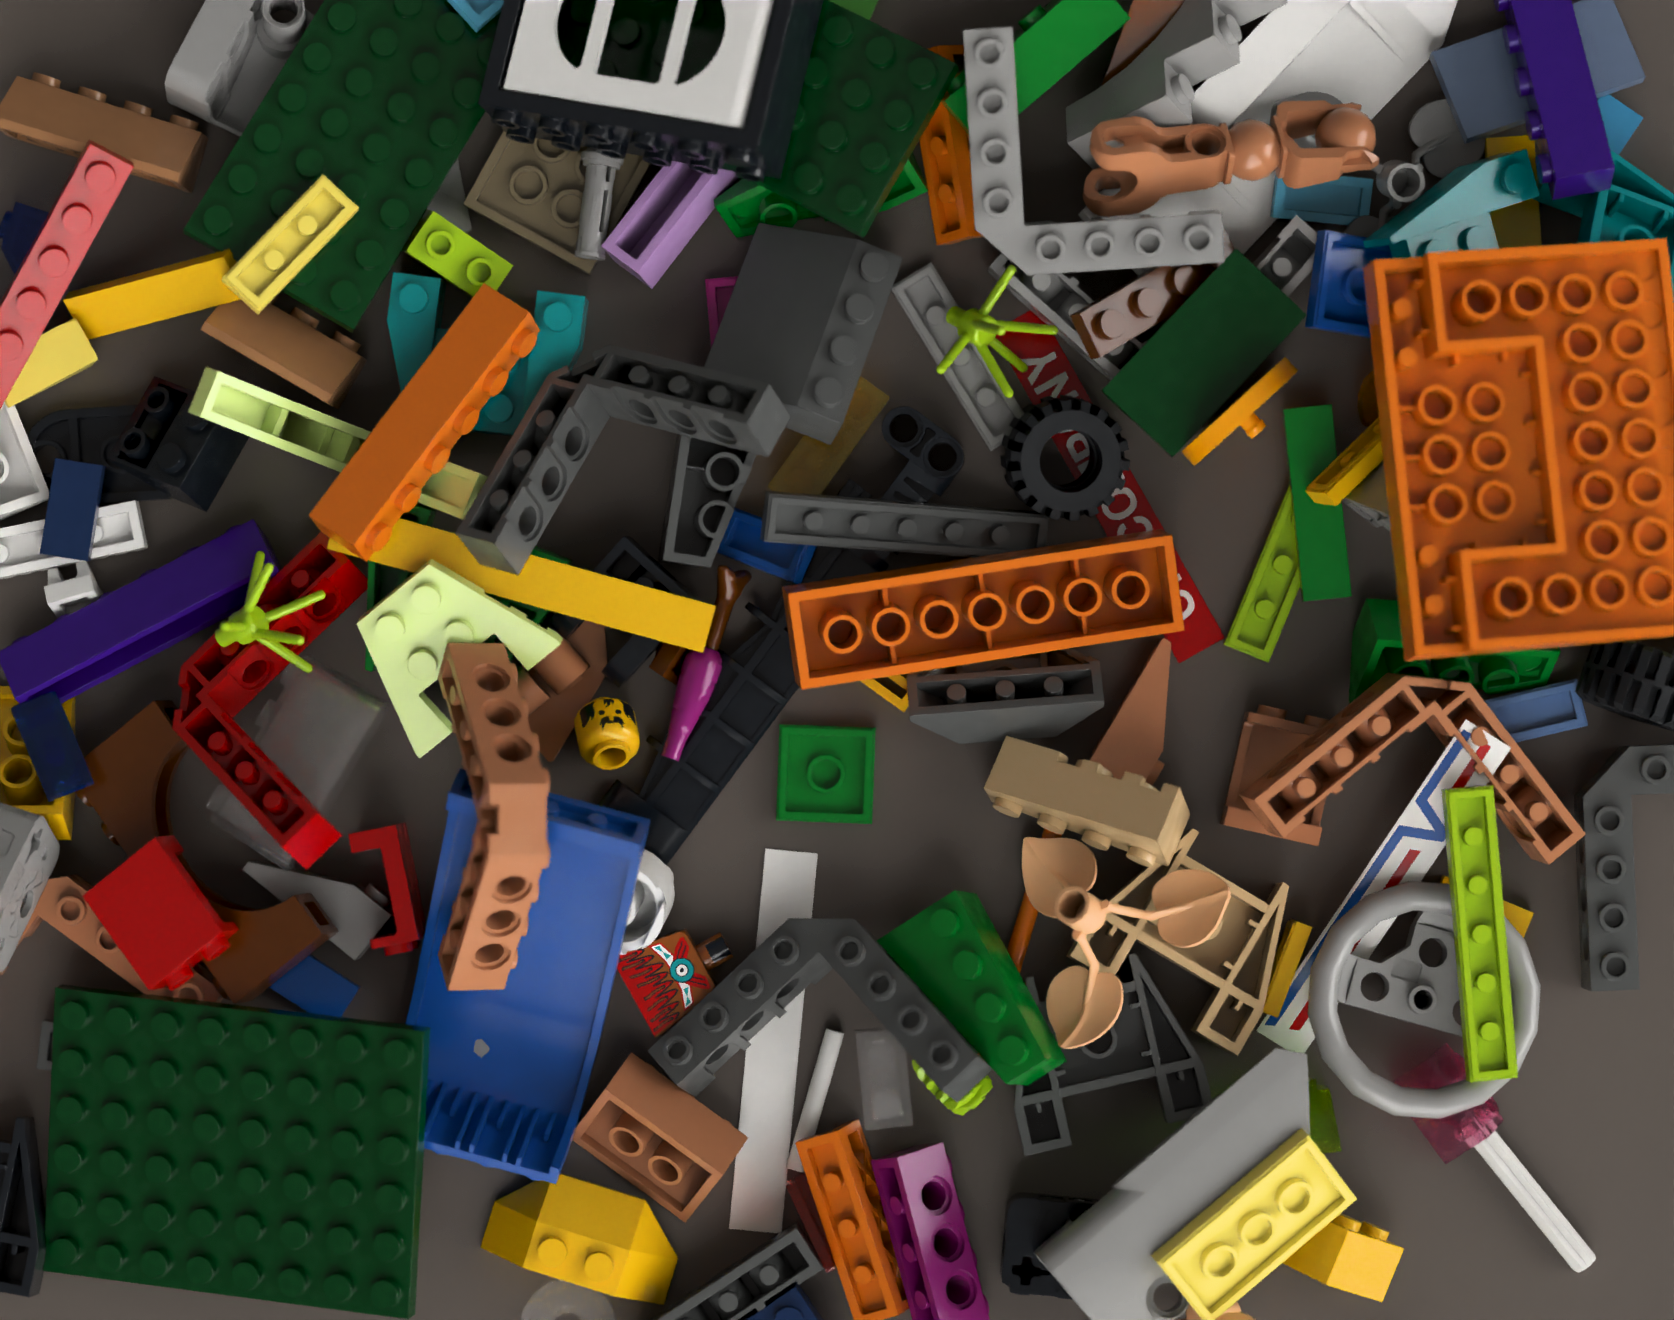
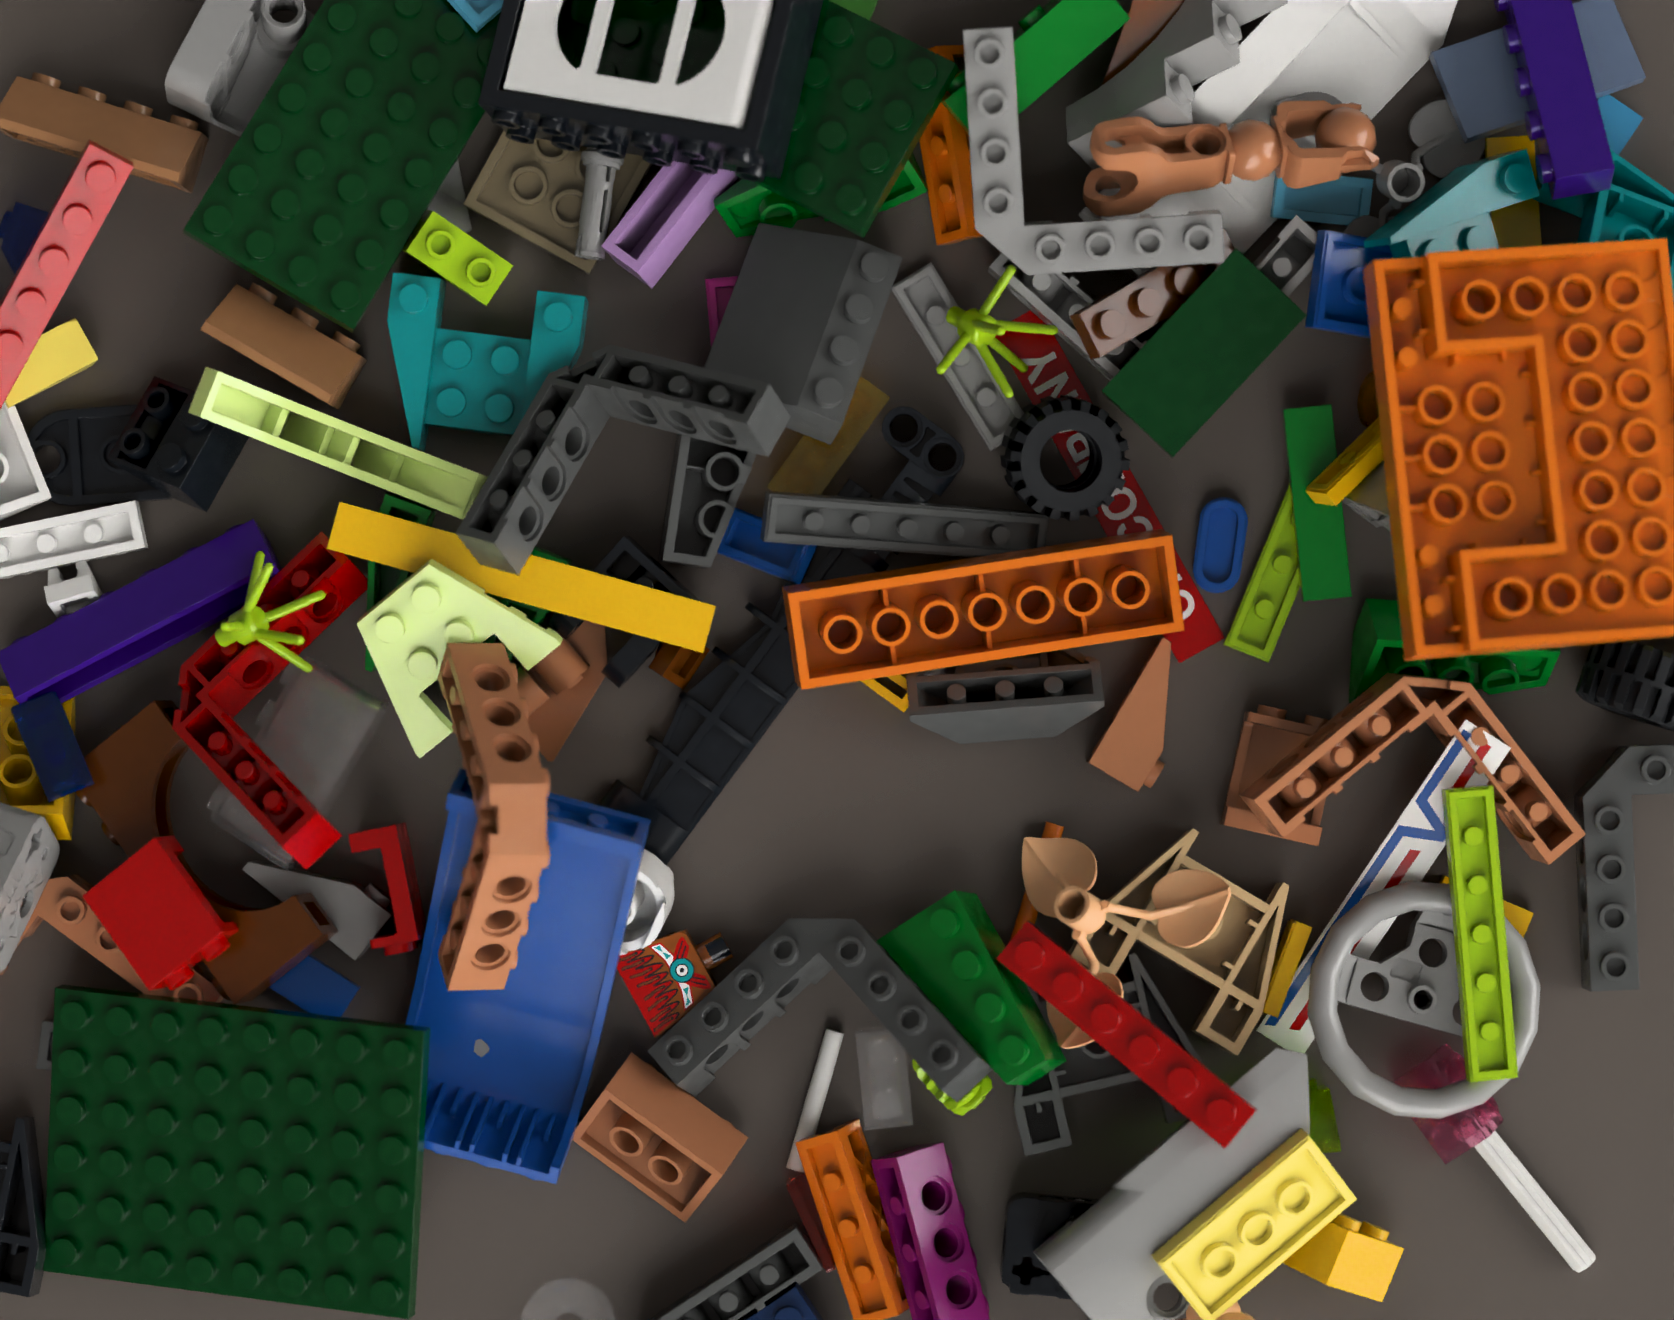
dark blue tile [40,458,106,562] -> none
yellow tile [63,249,241,340] -> none
light yellow tile [221,174,359,315] -> none
orange brick [308,283,540,562] -> none
yellow wedge [480,1173,678,1305] -> none
yellow head [574,697,640,770] -> none
magenta piece [661,565,752,761] -> none
white sticker [729,848,818,1233] -> none
green tile [776,724,876,824] -> none
tan wedge [984,736,1190,867] -> none
light orange piece [1181,356,1299,466] -> none
medium blue tile [1484,679,1588,743] -> none
none -> red plate [996,921,1257,1149]
none -> blue tile [1192,497,1248,593]

